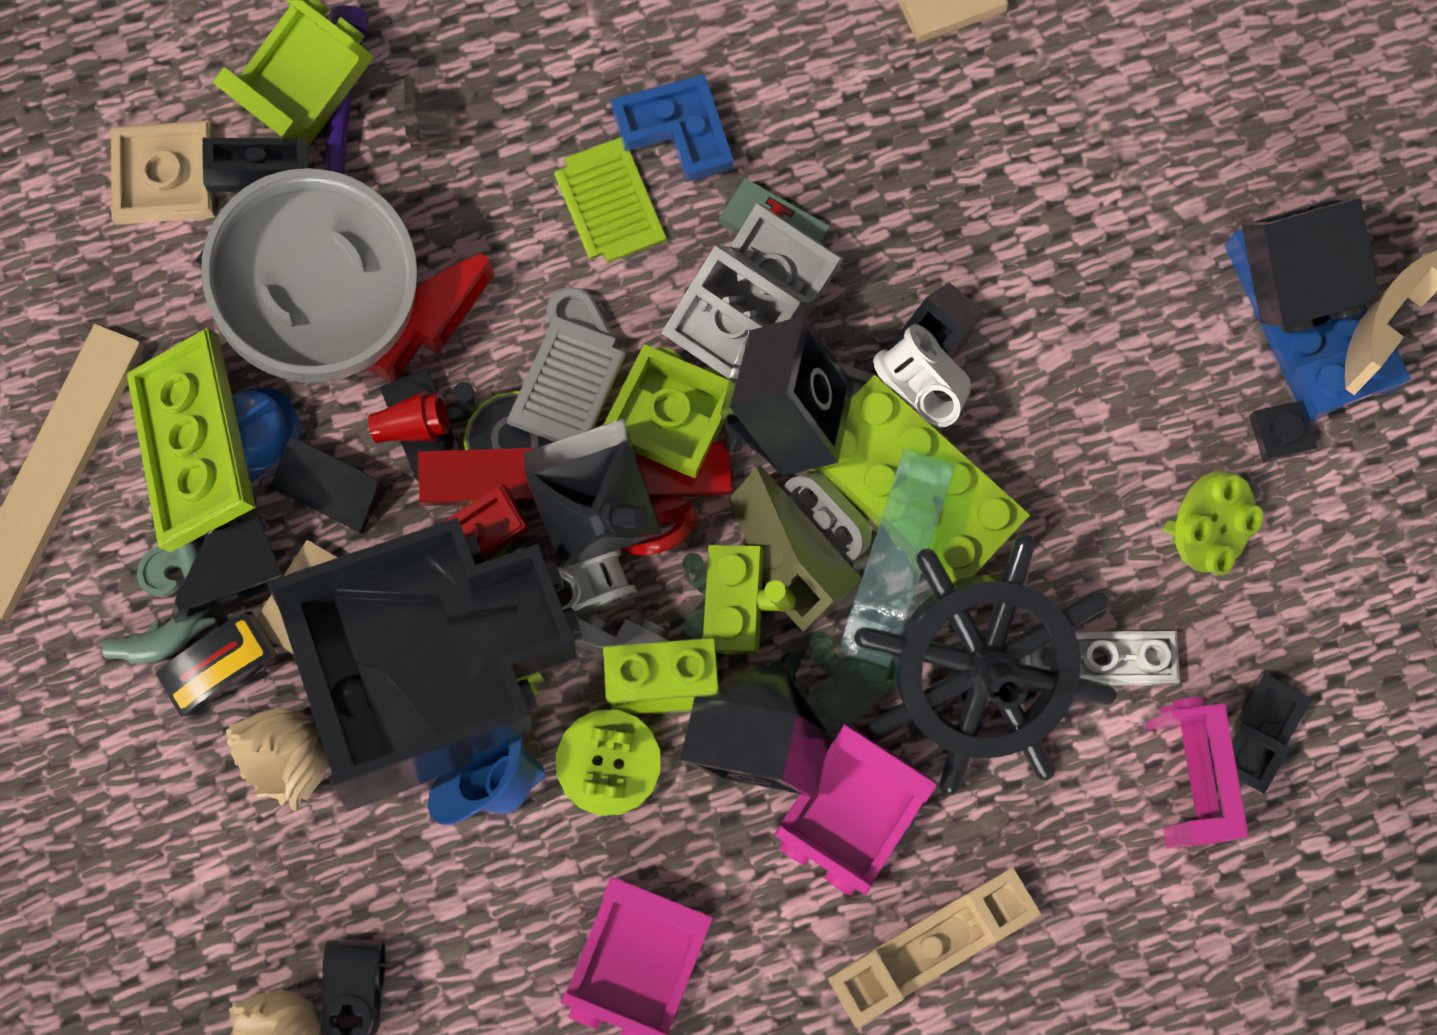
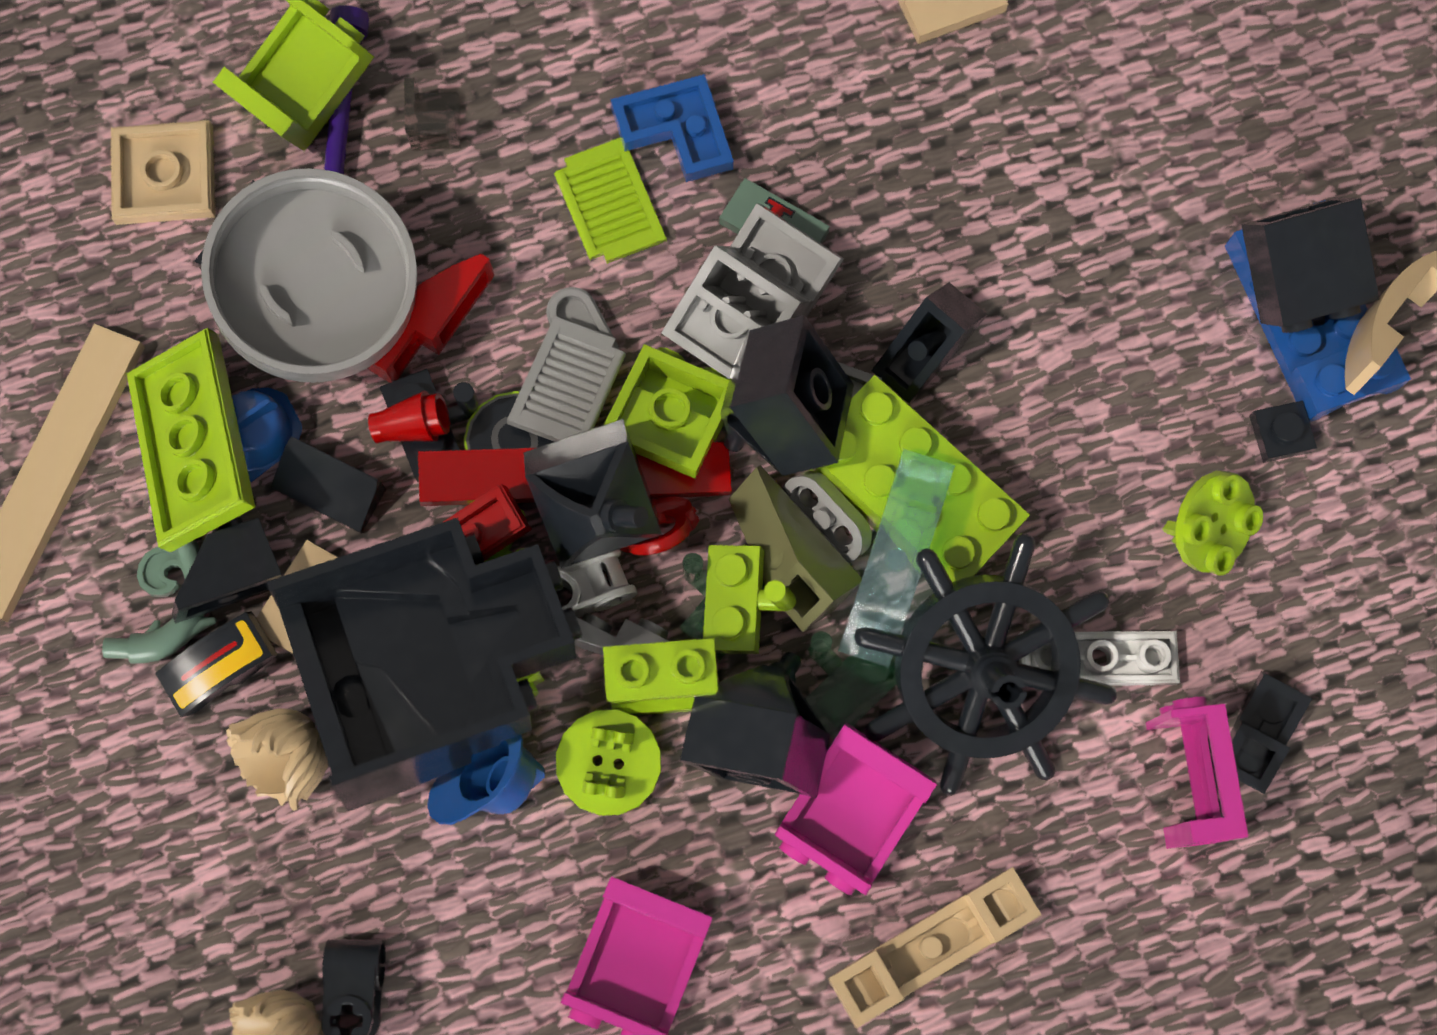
black panel [202,137,308,192] -> none
white piece [873,324,971,428] -> none

